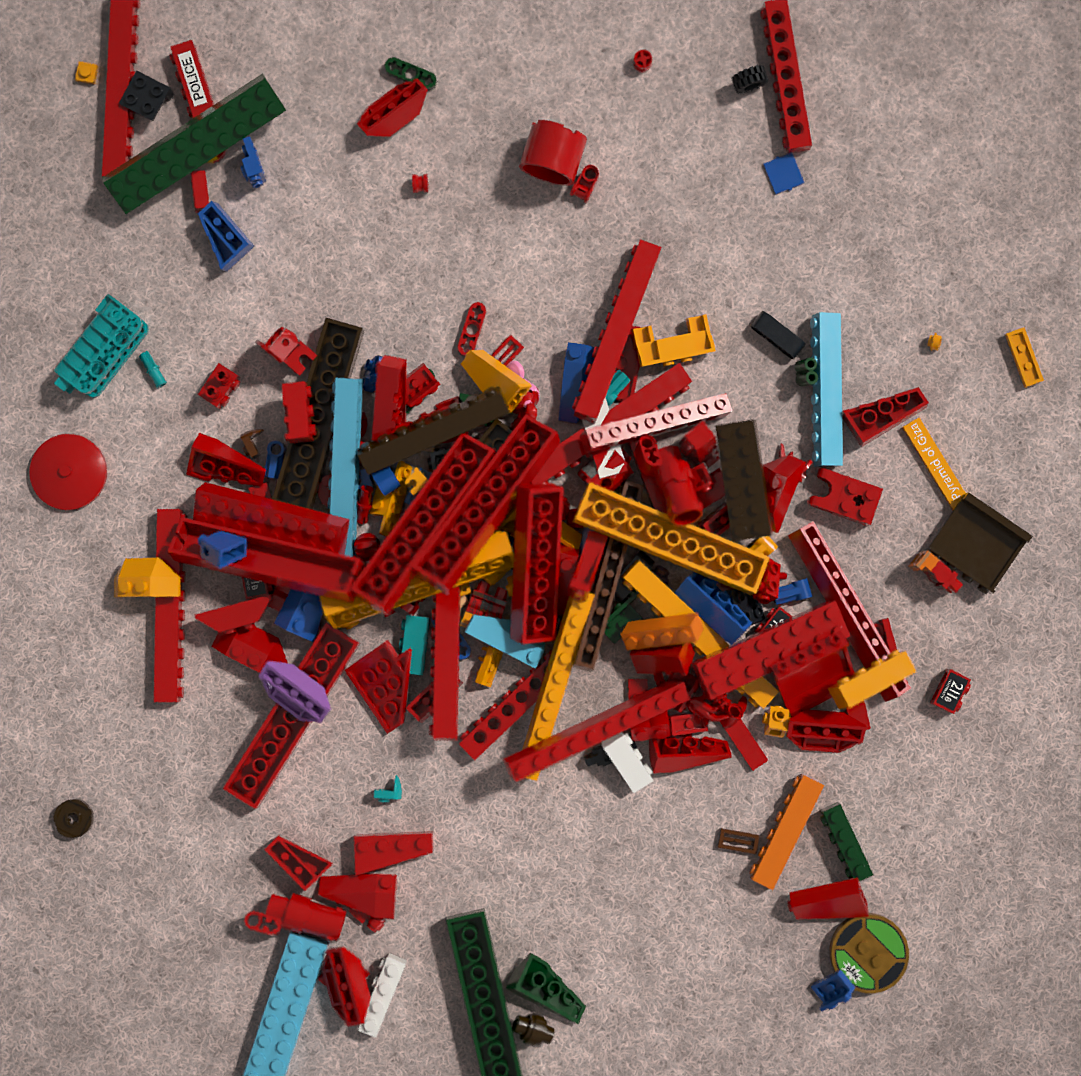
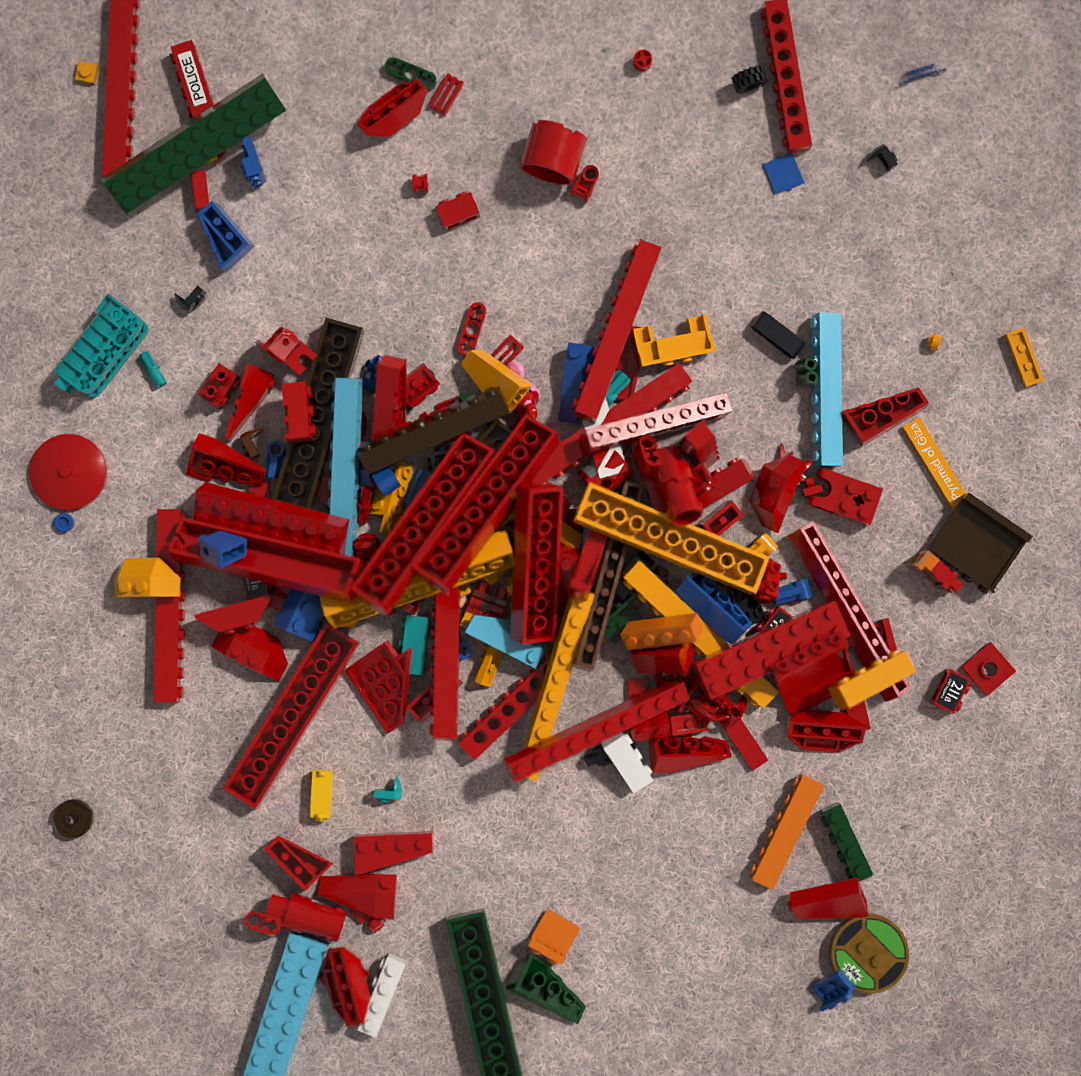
black bracket [119,70,174,121] -> none
medium lavender wedge [258,661,331,723] -> none
light orange hinge [405,467,428,497] -> none
dark brown piece [512,1013,555,1047] -> none
dark brown brick [715,419,773,542] -> none
reddish brown tile [718,828,759,854] -> none
light orange brick [762,706,791,738] -> none
none -> blue tile [54,513,74,532]
none -> black plate [174,285,206,313]
none -> red wedge [225,363,276,441]
none -> yellow brick [310,769,334,821]
none -> red tile [429,73,464,116]
none -> red brick [436,192,480,231]
none -> orange bracket [528,910,580,965]
none -> red tile [801,477,823,498]
none -> black plate [866,144,898,172]
none -> blue piece [899,63,946,85]
none -> red piece [961,642,1016,696]

